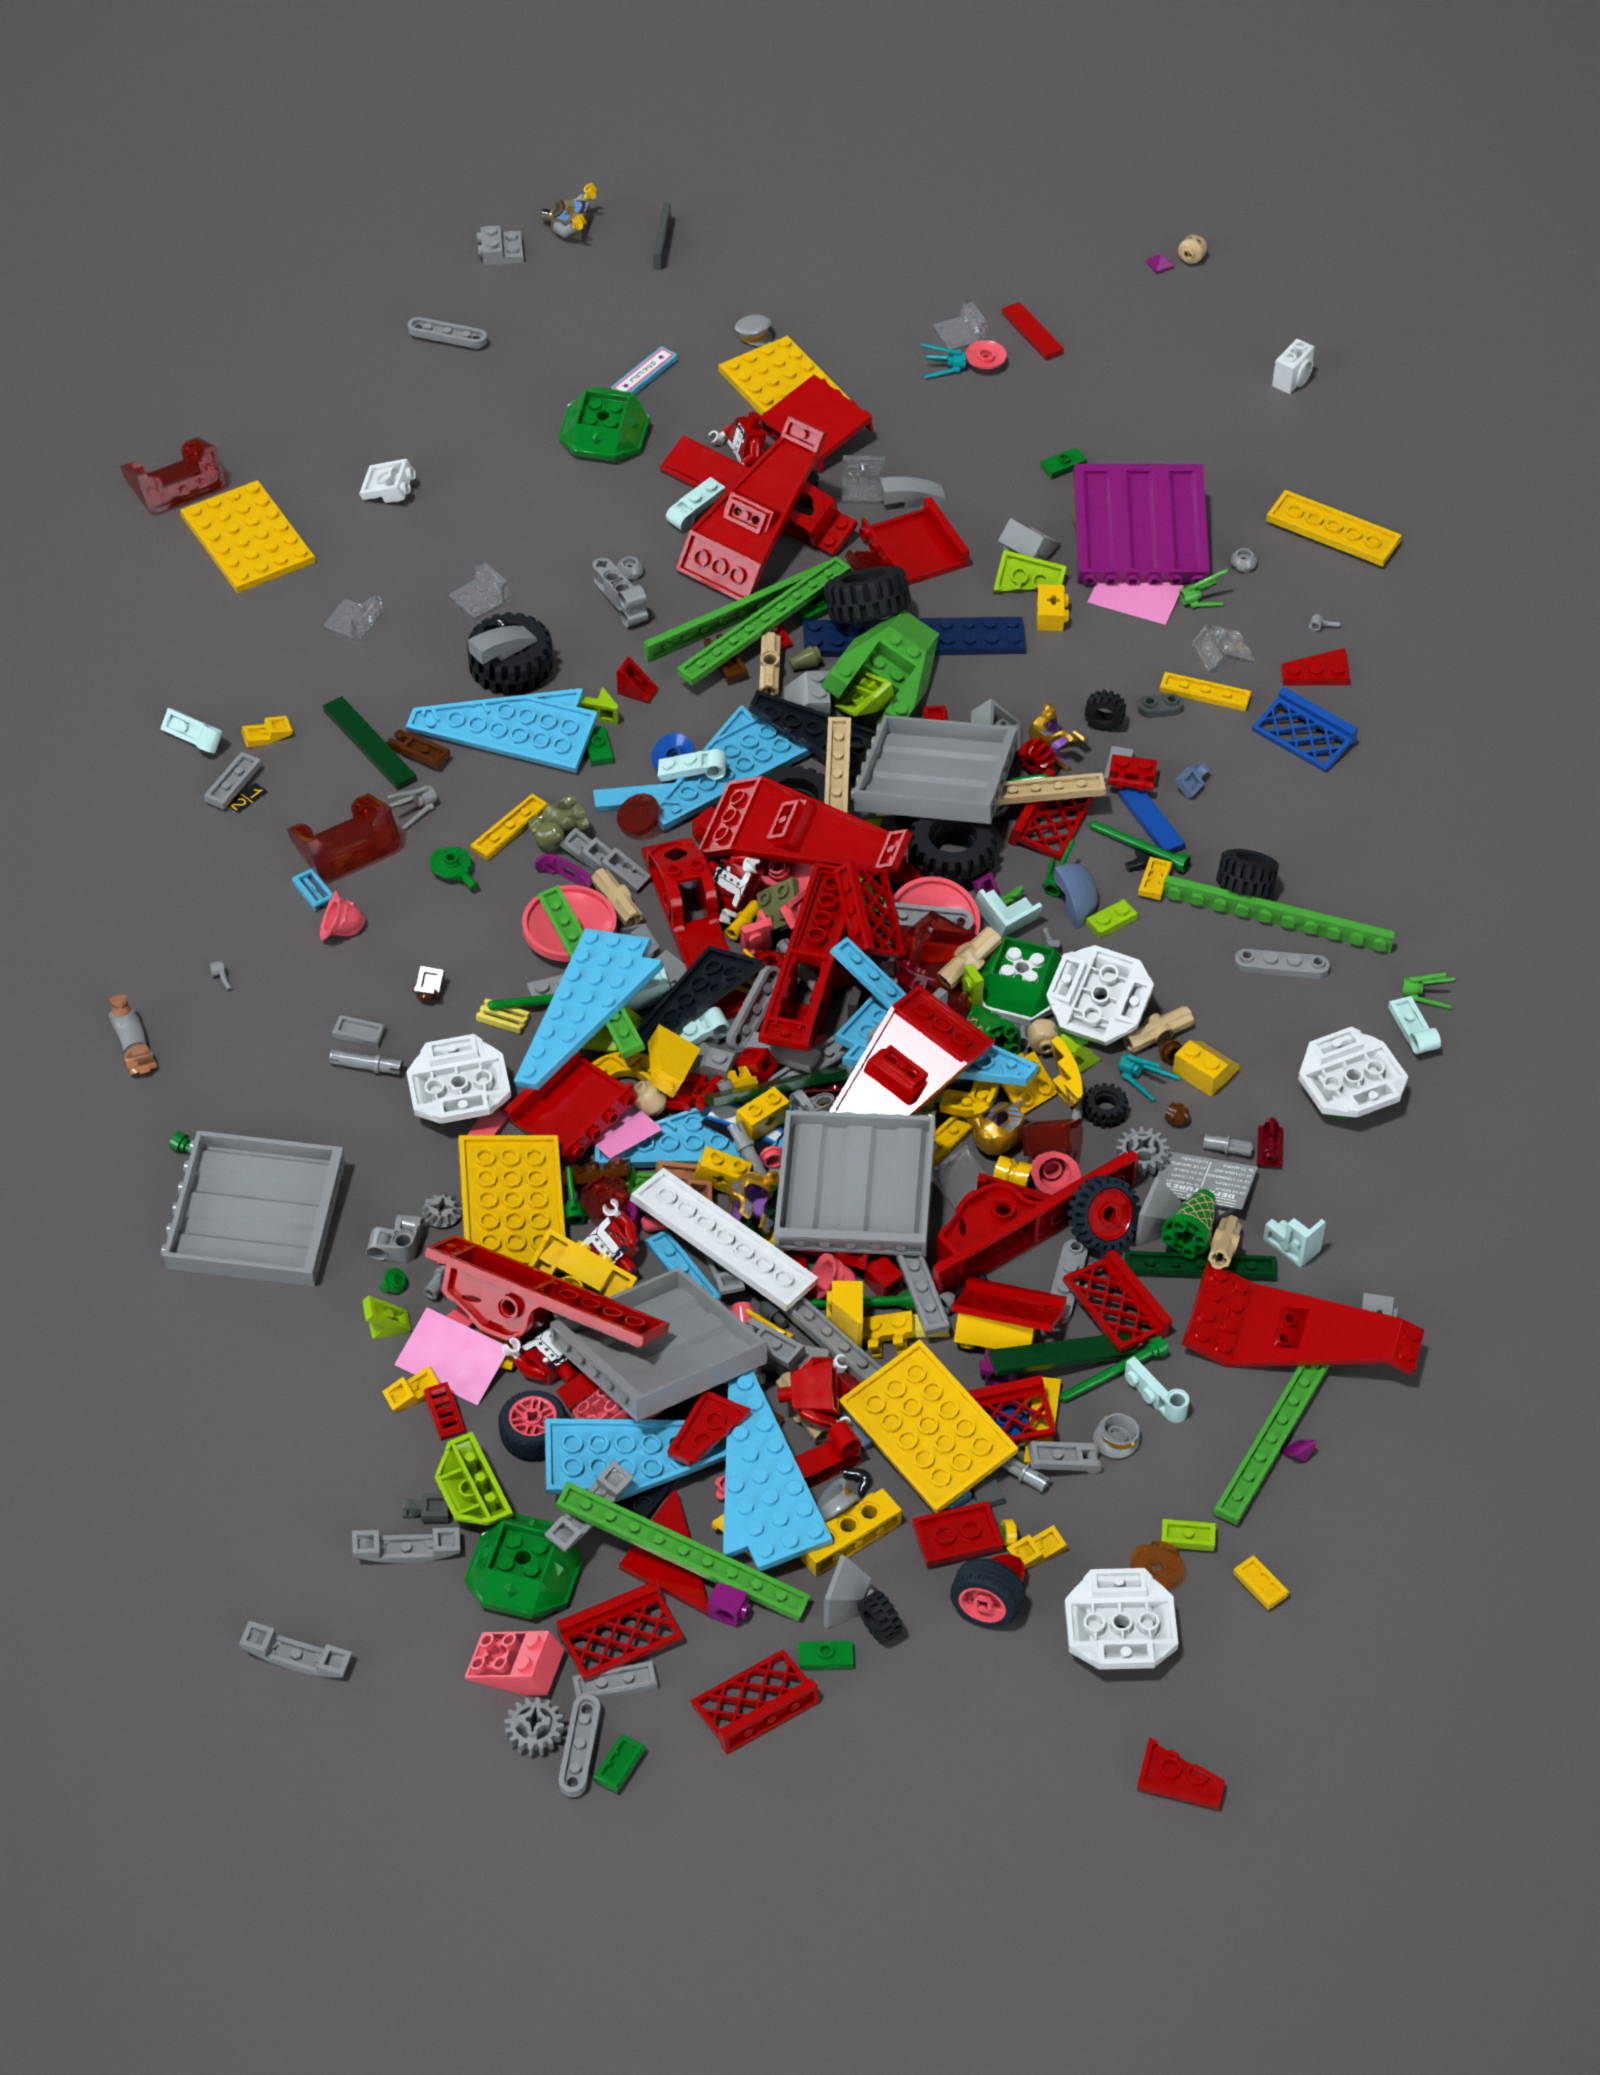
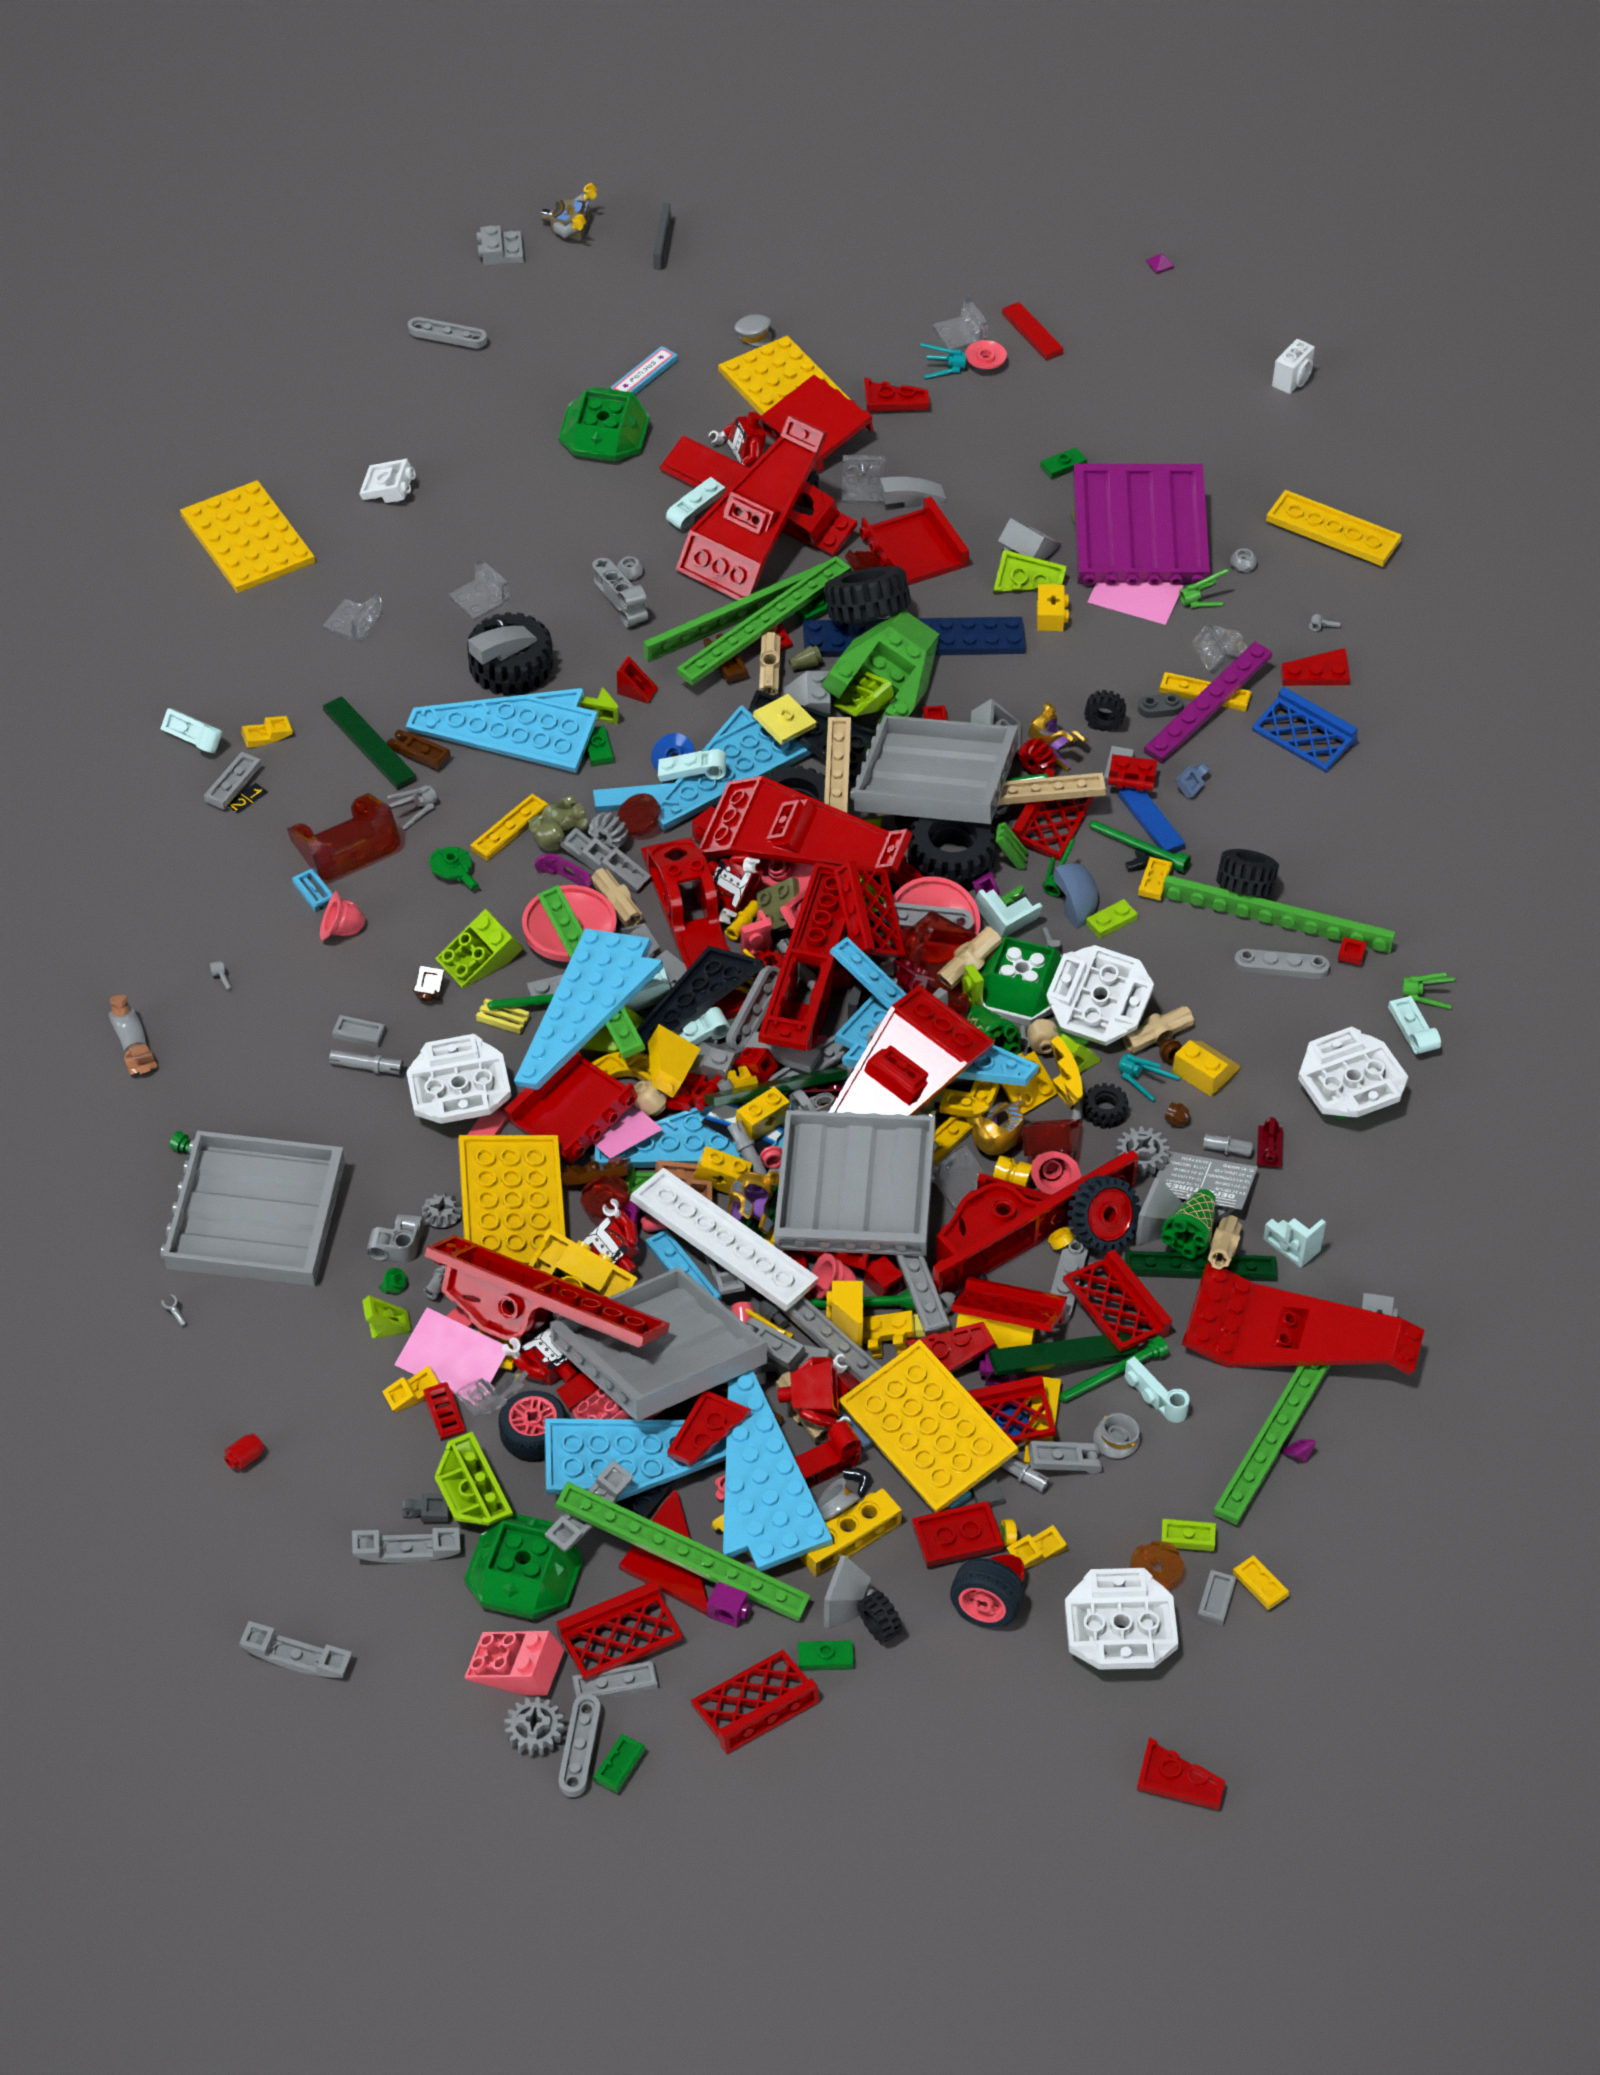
clear red windscreen [120,437,225,513] -> none
green plant [563,1166,592,1226] -> none
tan head [1178,234,1207,264] -> none
none -> light grey hand [161,1294,187,1327]
none -> red brick [224,1433,264,1471]
none -> lime slope [435,909,524,989]
none -> clear bracket [455,1370,528,1417]
none -> light grey gear [588,811,628,850]
none -> light yellow plate [753,694,817,745]
none -> red wing [864,378,930,412]
none -> red wing [905,1322,997,1373]
none -> bright green tile [995,822,1028,870]
none -> yellow tile [1048,1227,1074,1250]
none -> magenta plate [1144,641,1272,764]
none -> light grey tile [1197,1570,1236,1626]
none -> red plate [1338,937,1367,966]

